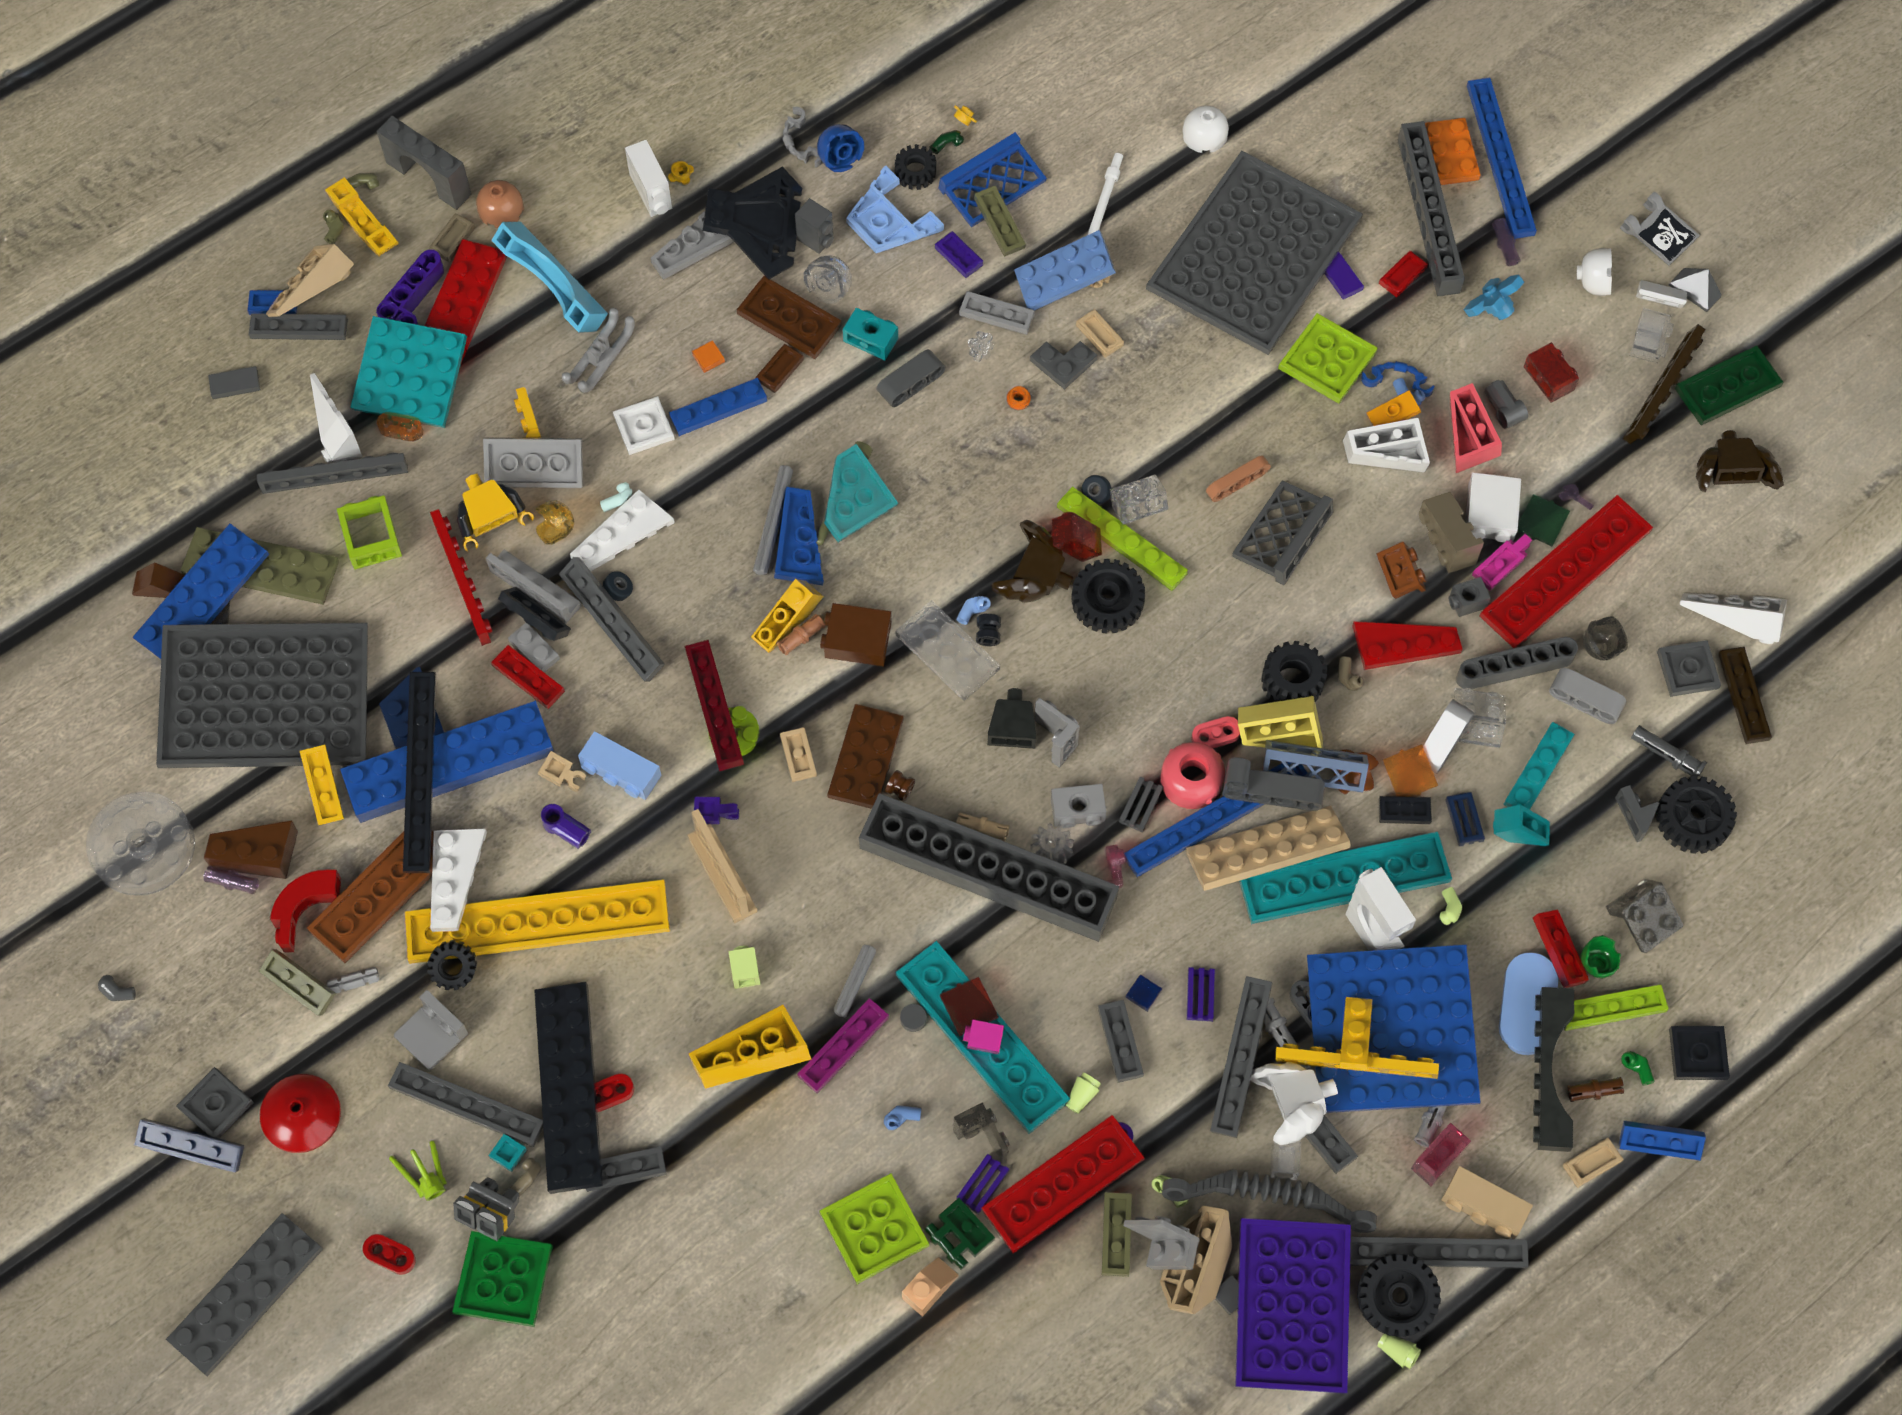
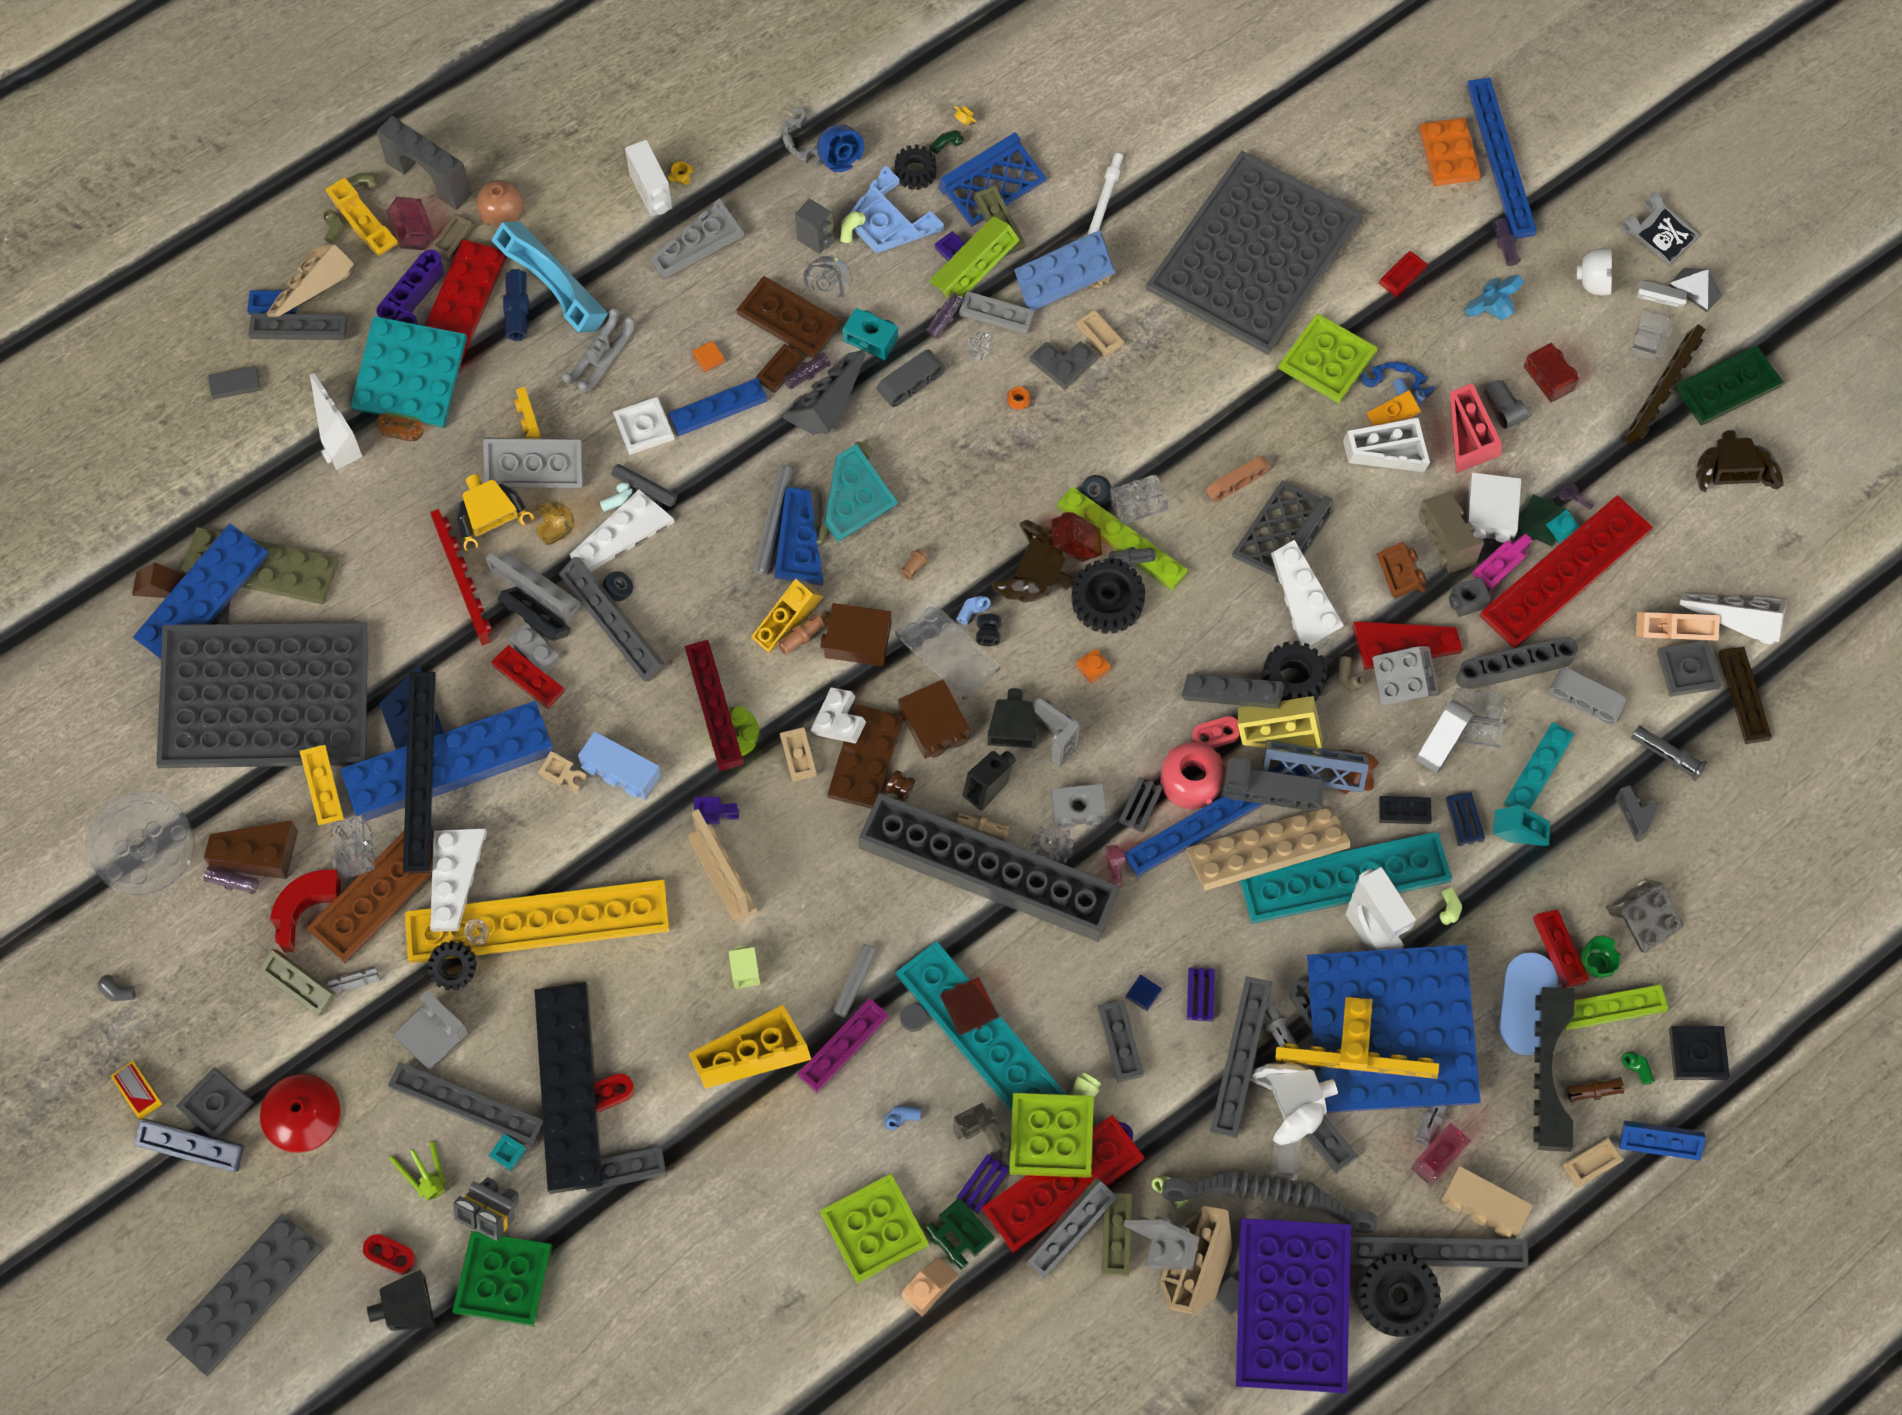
dark grey plate [257,453,408,494] -> none
lime window [336,495,402,570] -> none
dark tan arm [510,1158,541,1197] -> none
dark purple piece [541,804,591,849] -> none
black plate [702,166,802,280] -> none
dark pink brick [963,1020,1004,1054] -> none
white cylinder [1182,105,1229,153] -> none
dark purple tile [1324,252,1364,300] -> none
yellowish green cone [1377,1334,1421,1369] -> none
clear orange piece [1382,744,1438,797] -> none
dark grey brick [1398,121,1465,297] -> none
clear smoke helmet [1583,616,1628,661] -> none
black wheel [1656,776,1737,854] -> none
none -> slope [111,1061,163,1120]
none -> clear brick [330,815,375,879]
none -> pearl dark grey torso [367,1270,436,1331]
none -> clear pink brick [386,196,435,250]
none -> clear bush [464,919,489,945]
none -> dark blue piece [503,269,530,341]
none -> dark grey axle [611,464,677,507]
none -> dark grey wedge [781,350,866,435]
none -> clear purple pin [783,353,831,390]
none -> white plate [811,688,866,744]
none -> yellowish green arm [840,211,865,243]
none -> reddish brown brick [898,679,970,759]
none -> medium nougat pin [899,549,929,581]
none -> clear purple pin [925,292,964,339]
none -> lime panel [929,216,1020,306]
none -> pearl dark grey torso [962,751,1016,811]
none -> lime plate [1010,1093,1094,1178]
none -> dark grey plate [1023,1177,1118,1279]
none -> orange plate [1076,648,1111,684]
none -> dark grey axle [1108,547,1156,567]
none -> dark grey plate [1182,674,1285,709]
none -> white wing [1271,540,1344,646]
none -> light grey bracket [1373,646,1439,705]
none -> teal plate [1546,510,1580,544]
none -> light nougat slope [1636,612,1720,640]

